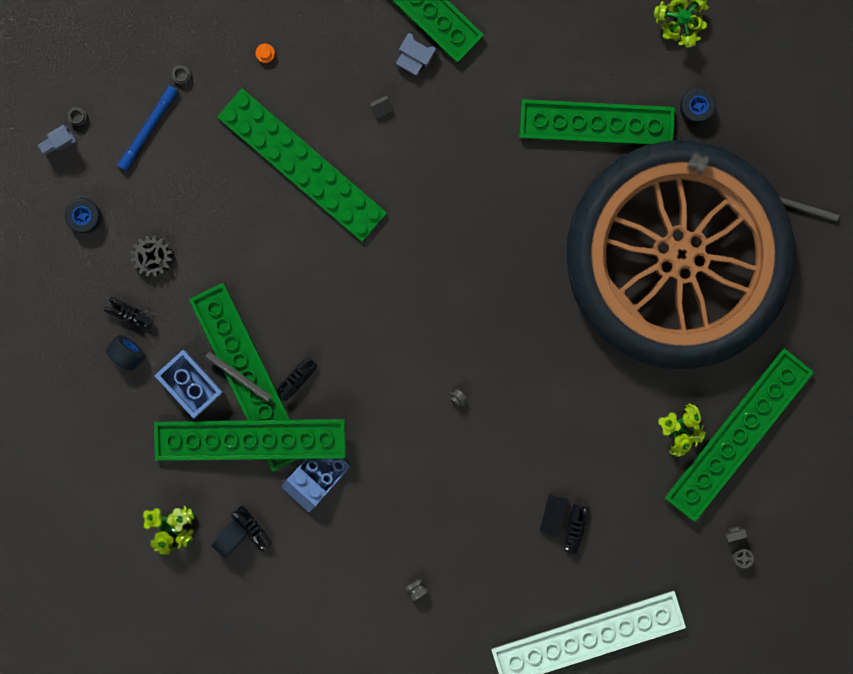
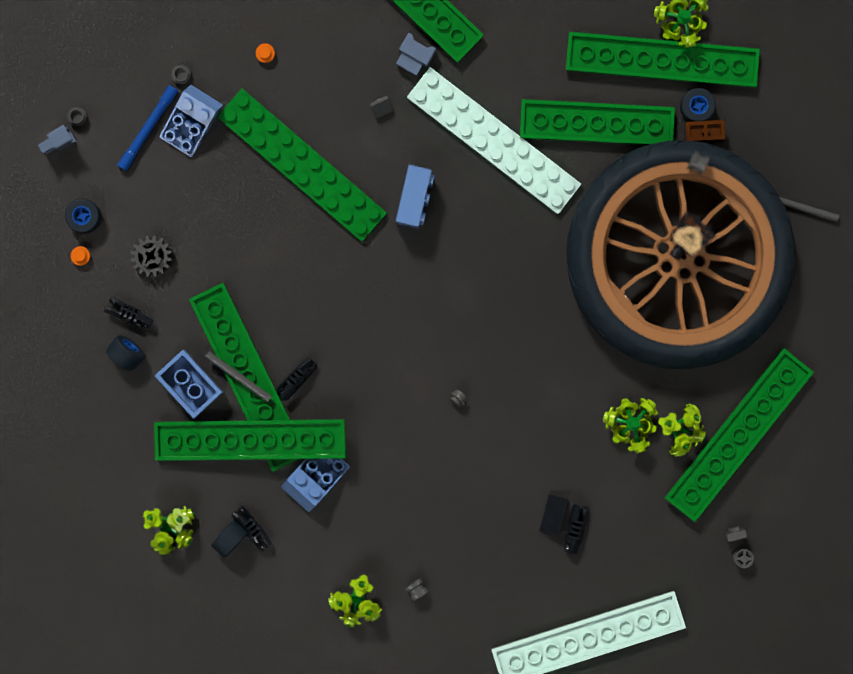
none -> orange plate [71,246,90,266]
none -> medium blue slope [159,85,223,158]
none -> lime plant [328,575,382,627]
none -> medium blue brick [396,165,434,229]
none -> light aqua plate [407,67,581,215]
none -> green plate [565,32,760,88]
none -> lime plant [603,398,658,453]
none -> torso [669,211,716,261]
none -> reddish brown hinge [684,120,725,143]

